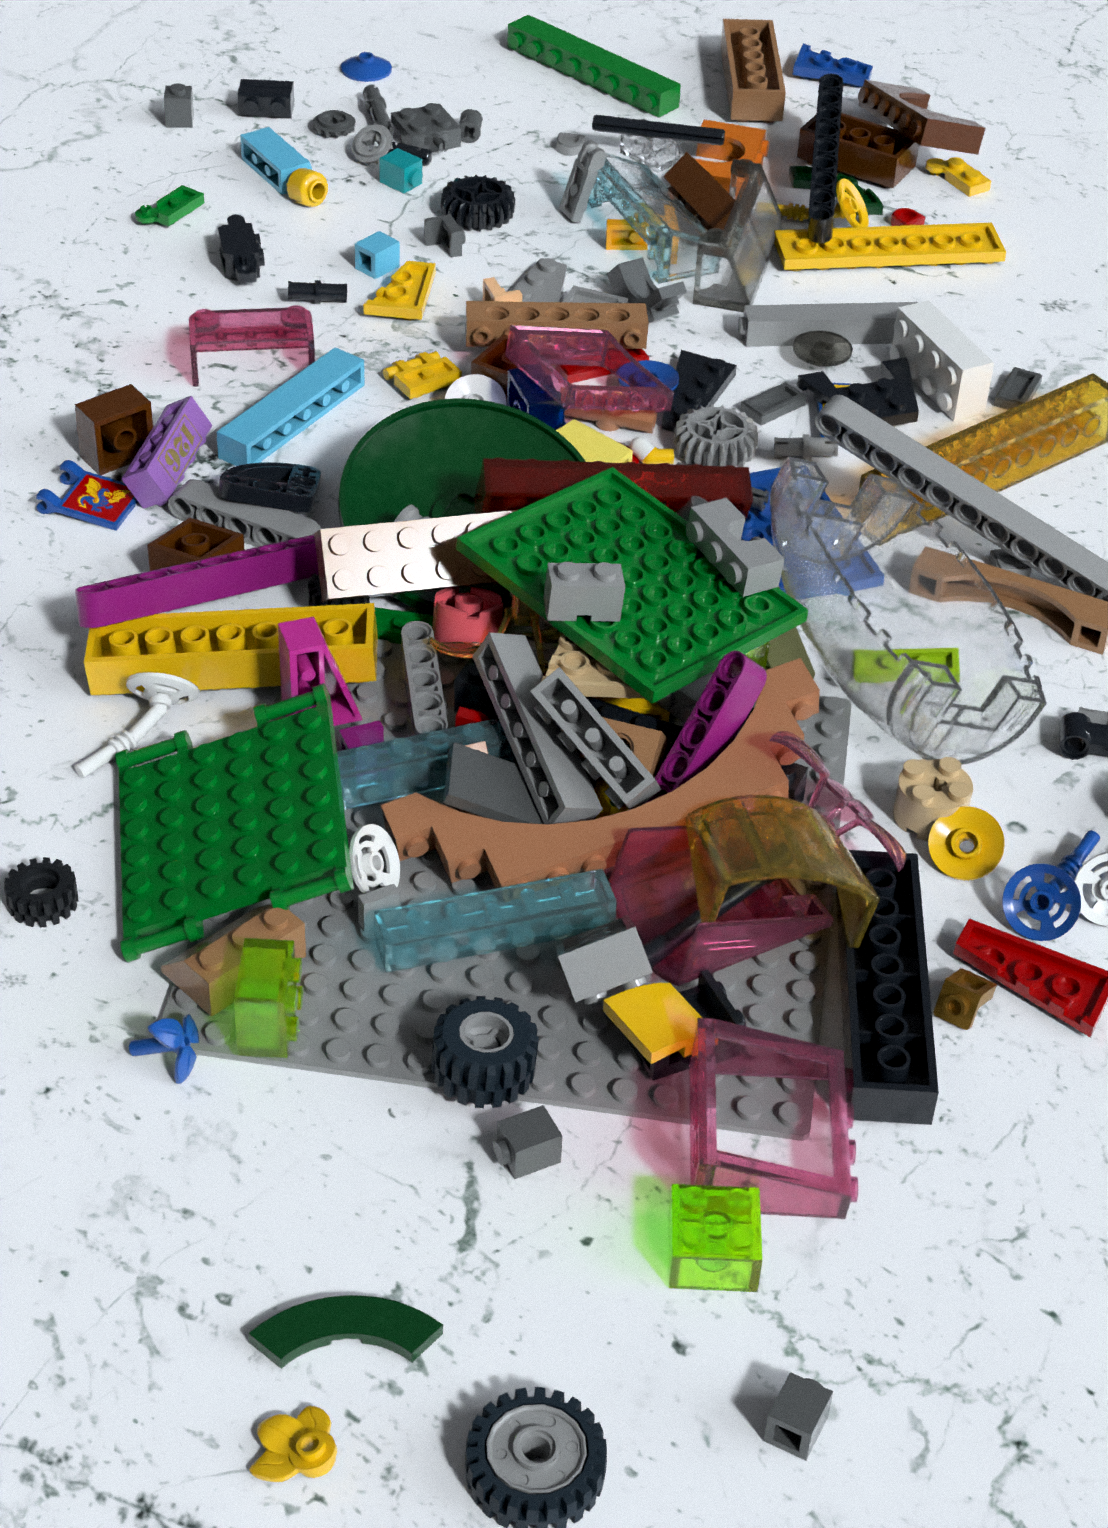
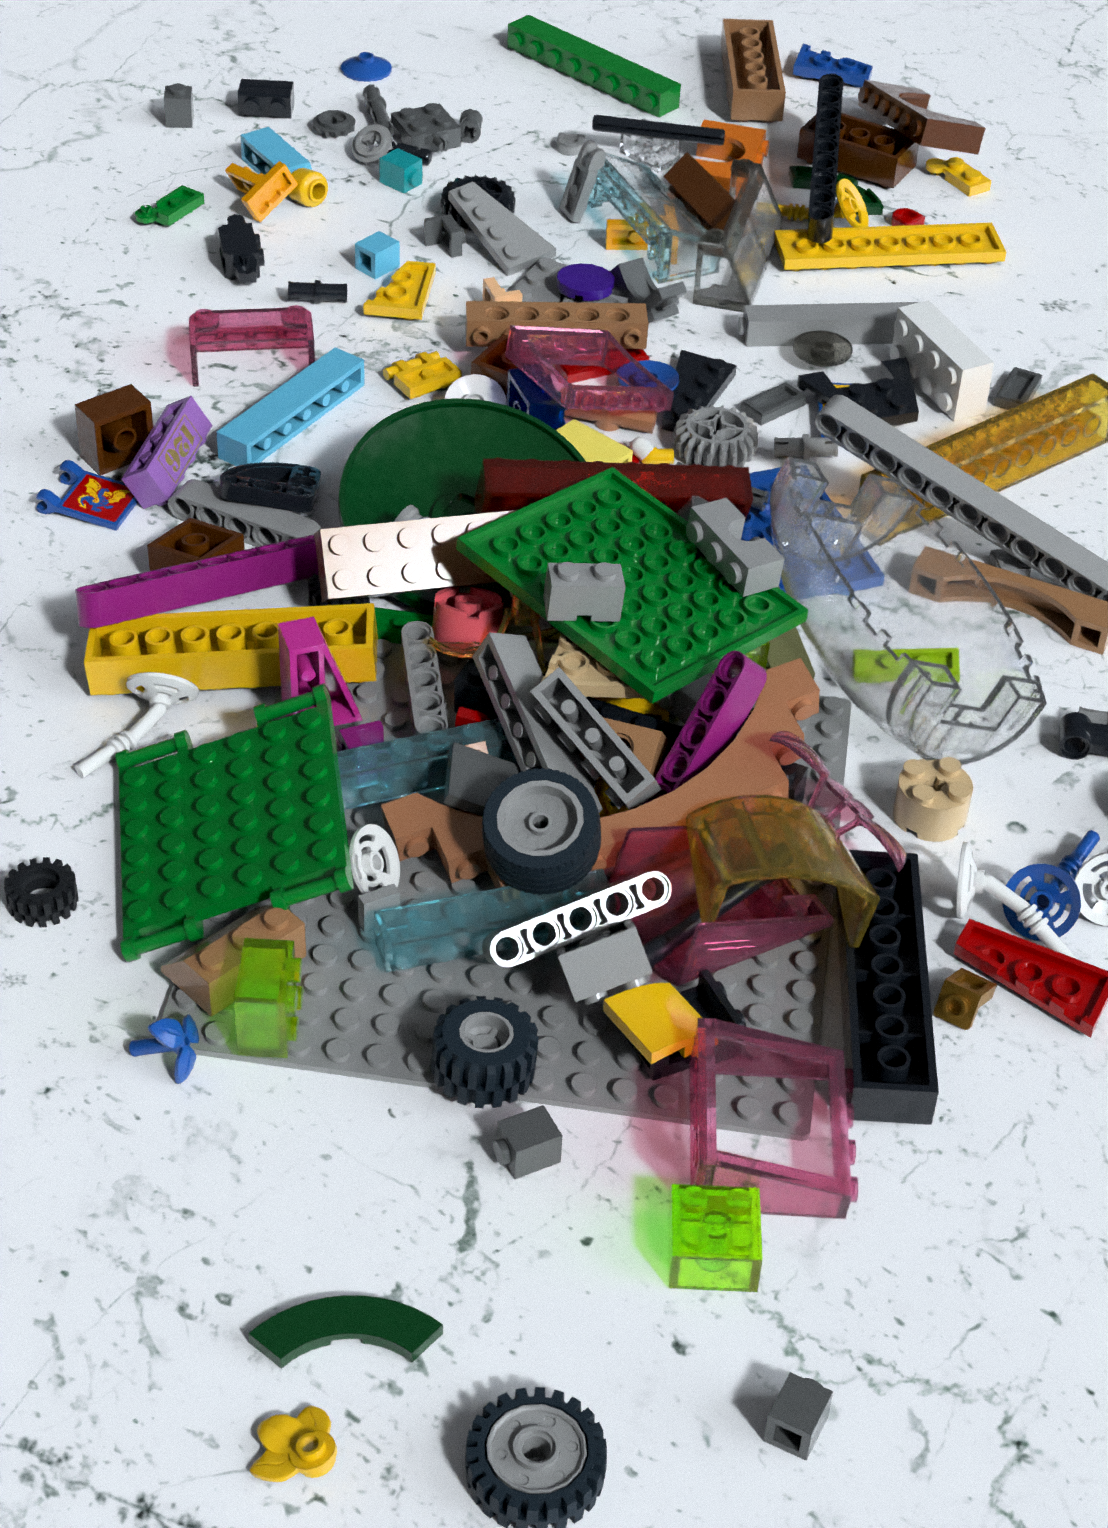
yellow dish [928,806,1005,881] -> none
none -> light orange bracket [225,162,298,222]
none -> light grey wing [448,182,557,276]
none -> wheel [482,768,601,895]
none -> beam [482,871,672,967]
none -> dark purple tile [556,263,614,301]
none -> white dish [956,842,1076,959]

